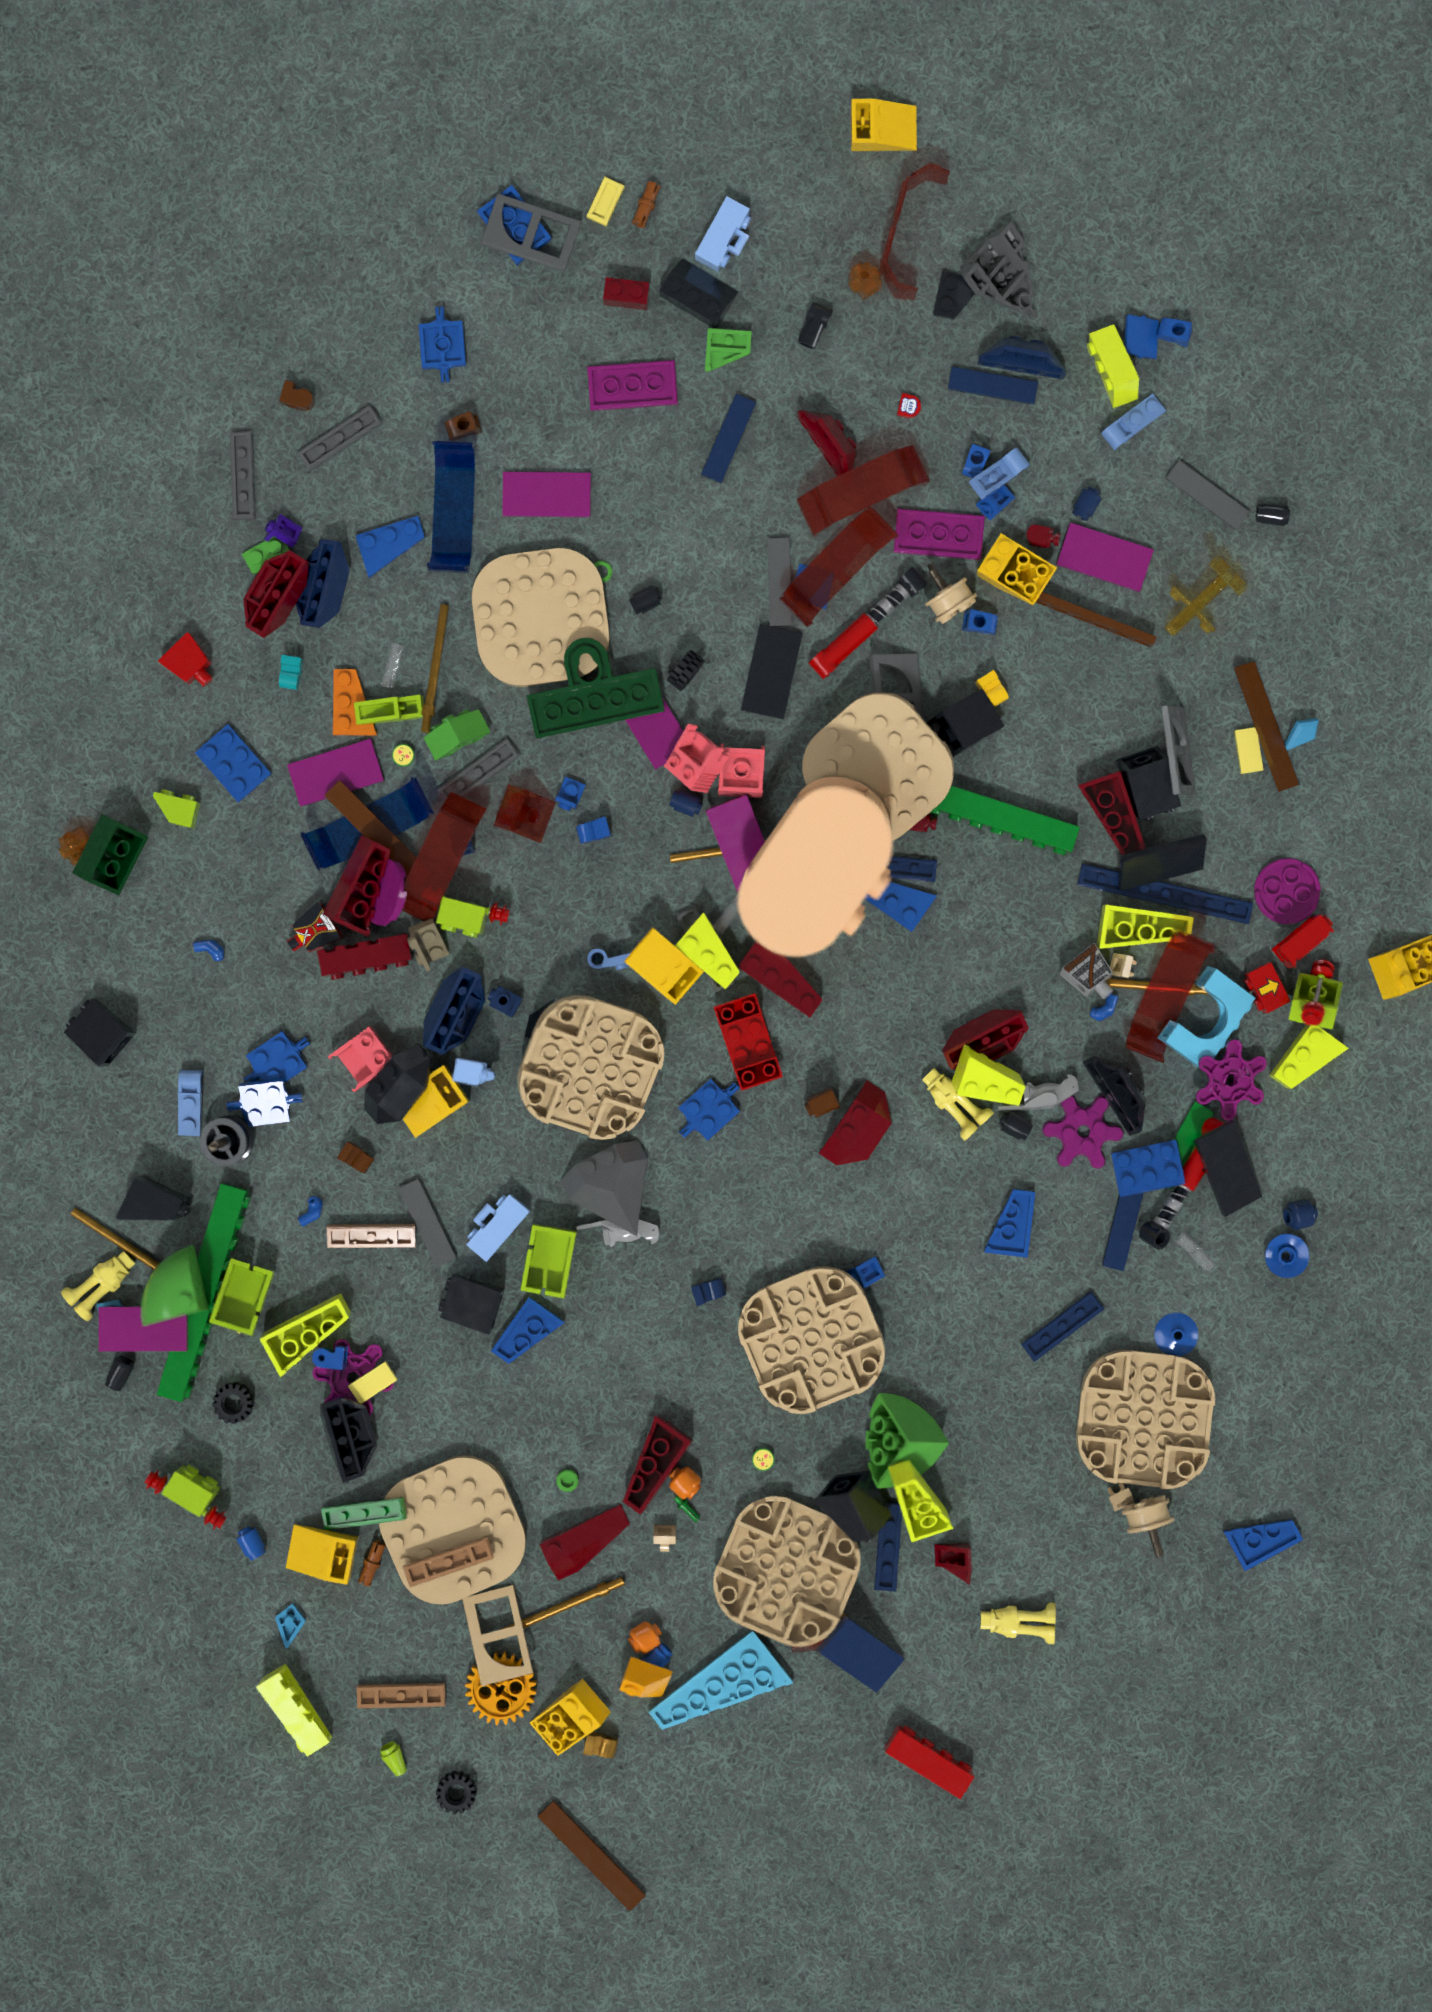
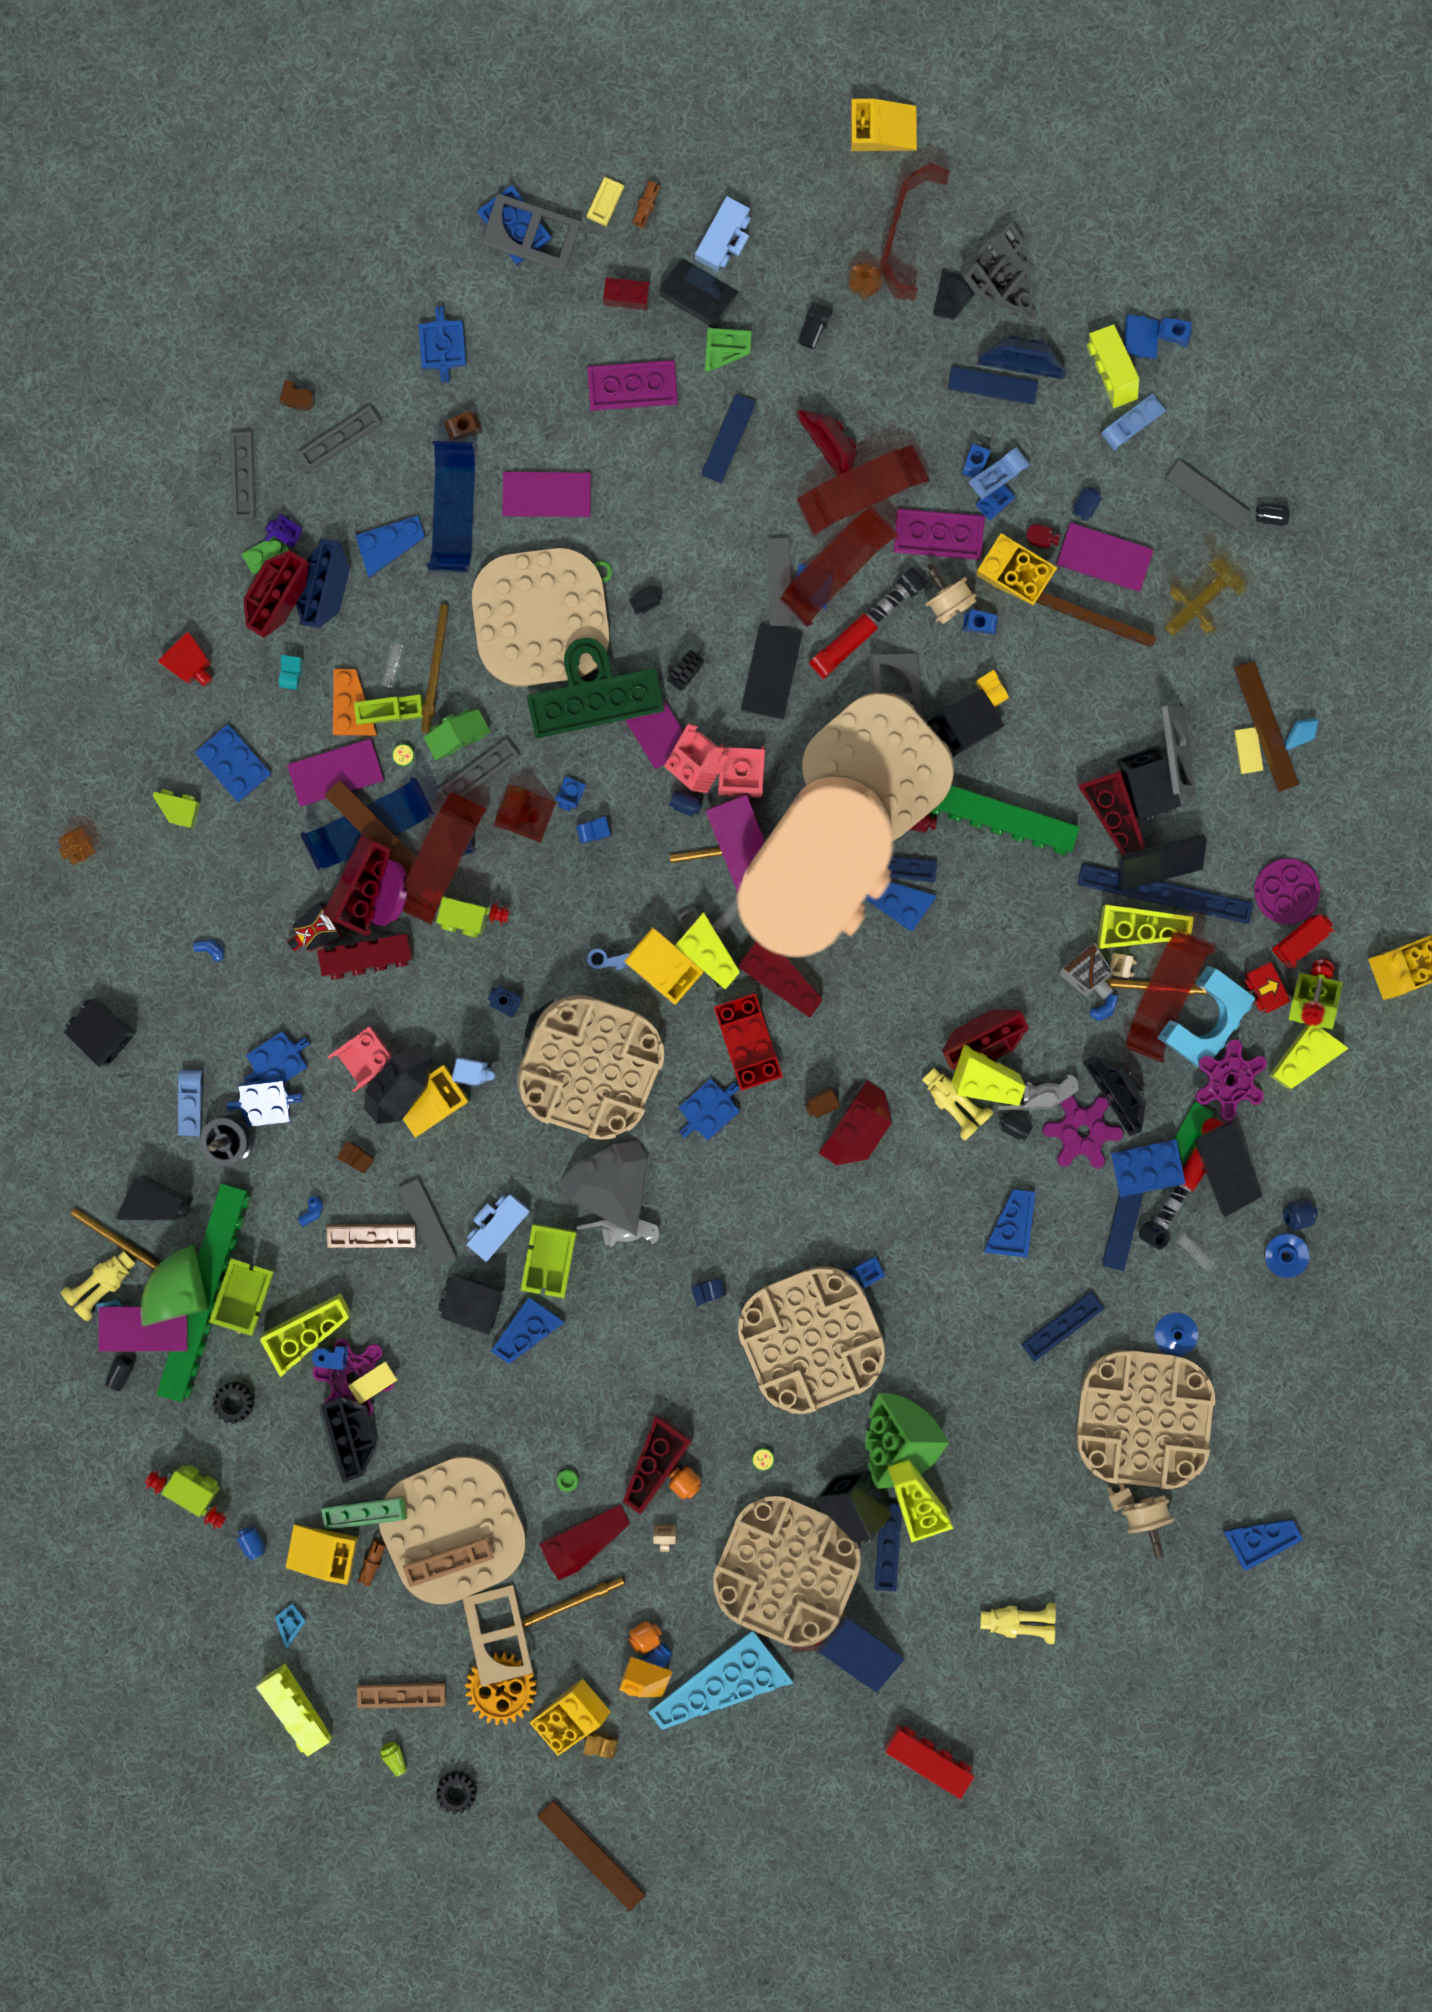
dark green brick [72,814,148,895] -> none
dark tan bracket [407,918,449,971] -> none
dark blue wedge [423,966,485,1055] -> none
green piece [673,1495,700,1522] -> none
tile [897,393,921,418] -> none
dark red slope [934,1543,972,1585] -> none

